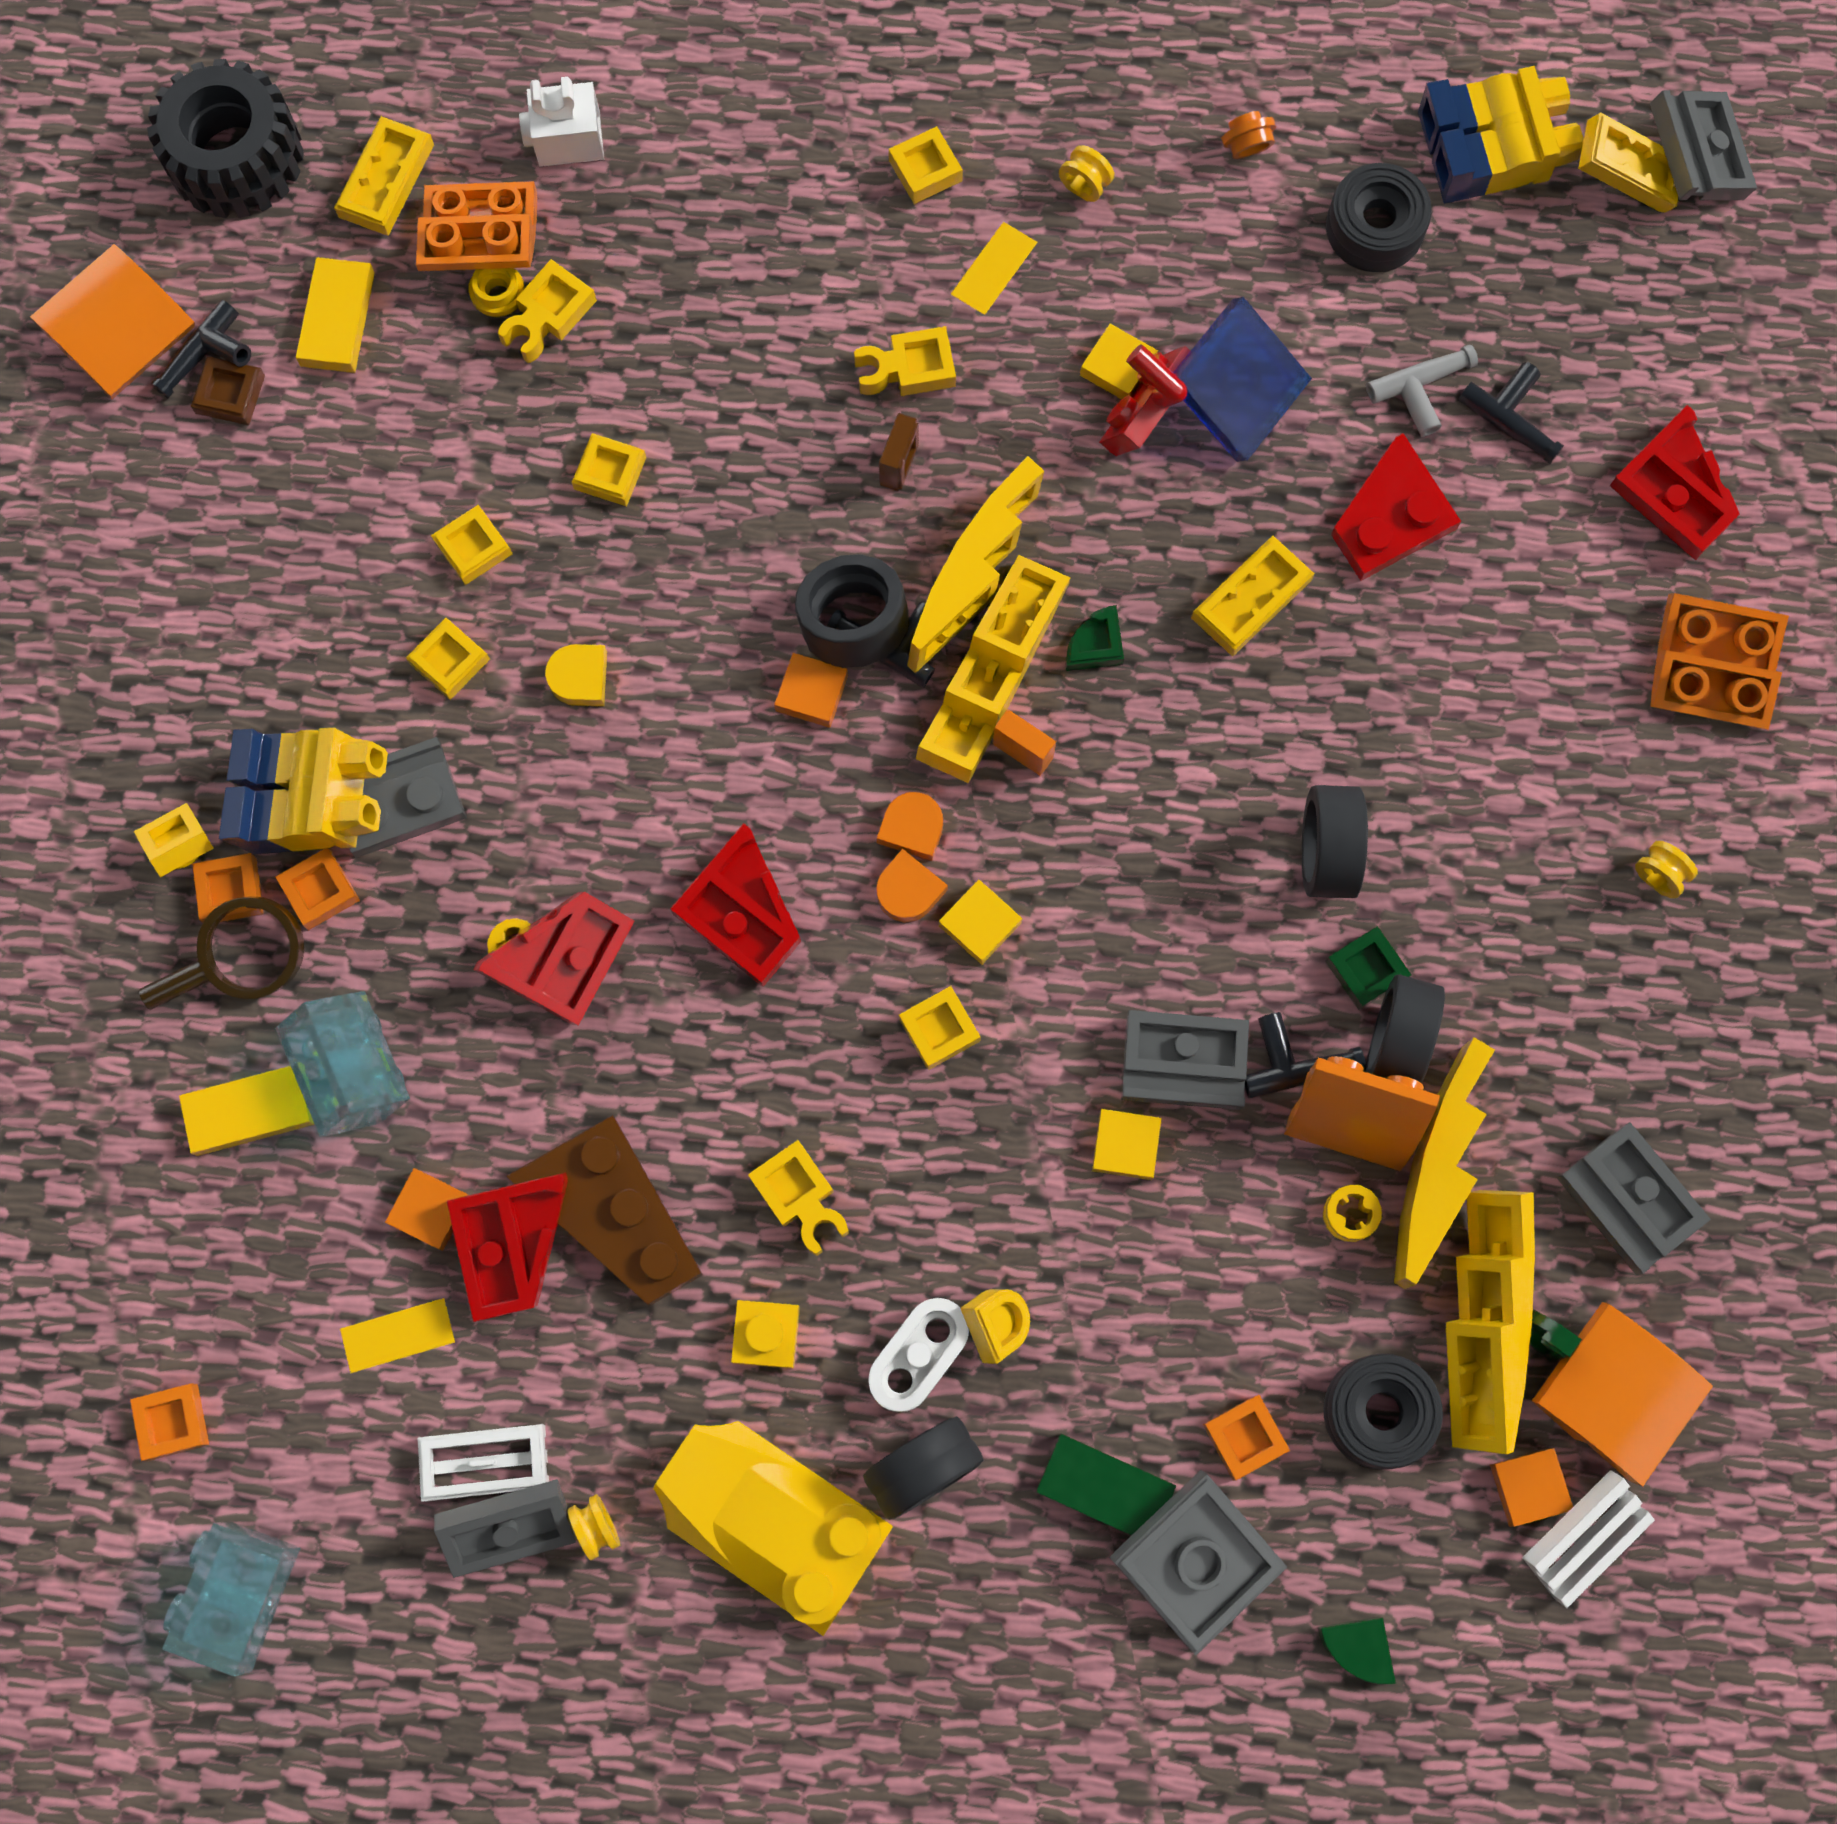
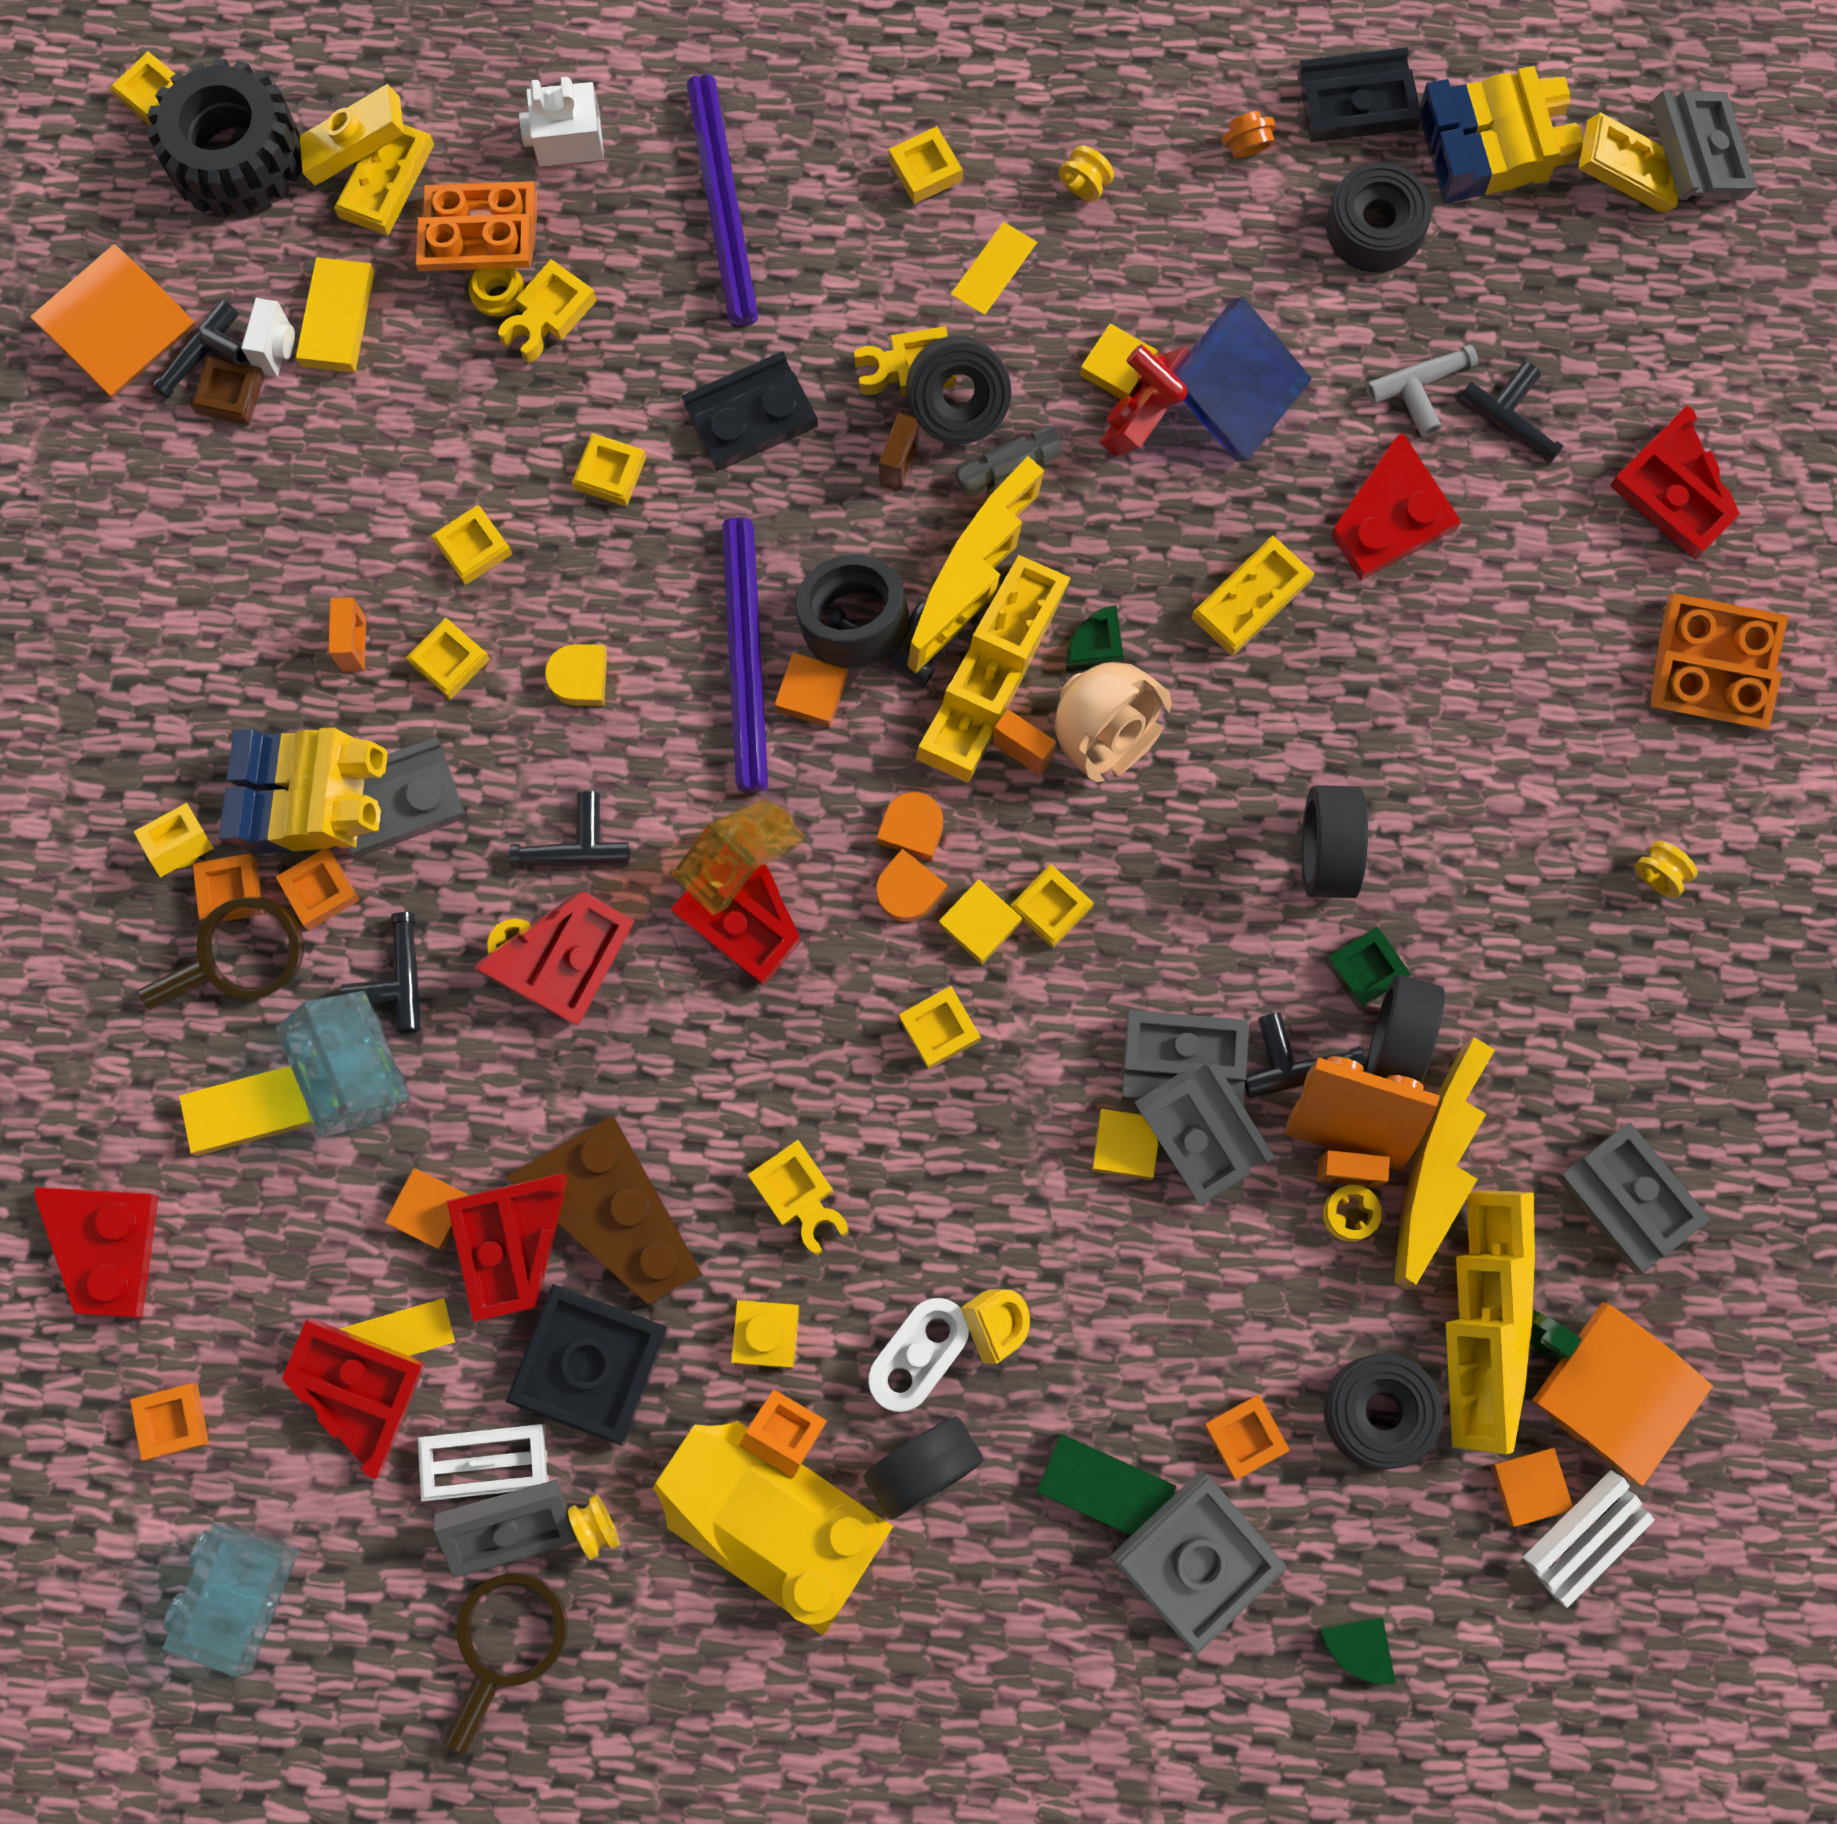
none -> red wing [34,1187,159,1318]
none -> yellow tile [109,51,175,126]
none -> white plate [241,298,295,377]
none -> red wing [282,1318,426,1479]
none -> yellow plate [299,84,404,186]
none -> orange tile [329,597,366,672]
none -> black piece [340,912,421,1033]
none -> dark brown piece [443,1573,568,1754]
none -> black plate [505,1284,670,1447]
none -> black piece [509,791,630,868]
none -> clear yellow bracket [671,799,805,915]
none -> black plate [681,351,818,472]
none -> dark purple axle [687,74,758,327]
none -> dark purple axle [722,517,768,793]
none -> orange tile [739,1389,827,1478]
none -> black tyre [906,335,1012,444]
none -> dark grey axle [955,425,1063,496]
none -> yellow tile [1010,864,1094,949]
none -> light nougat cylinder [1054,662,1172,782]
none -> dark grey plate [1135,1054,1275,1205]
none -> black plate [1297,47,1422,143]
none -> orange tile [1317,1150,1390,1189]

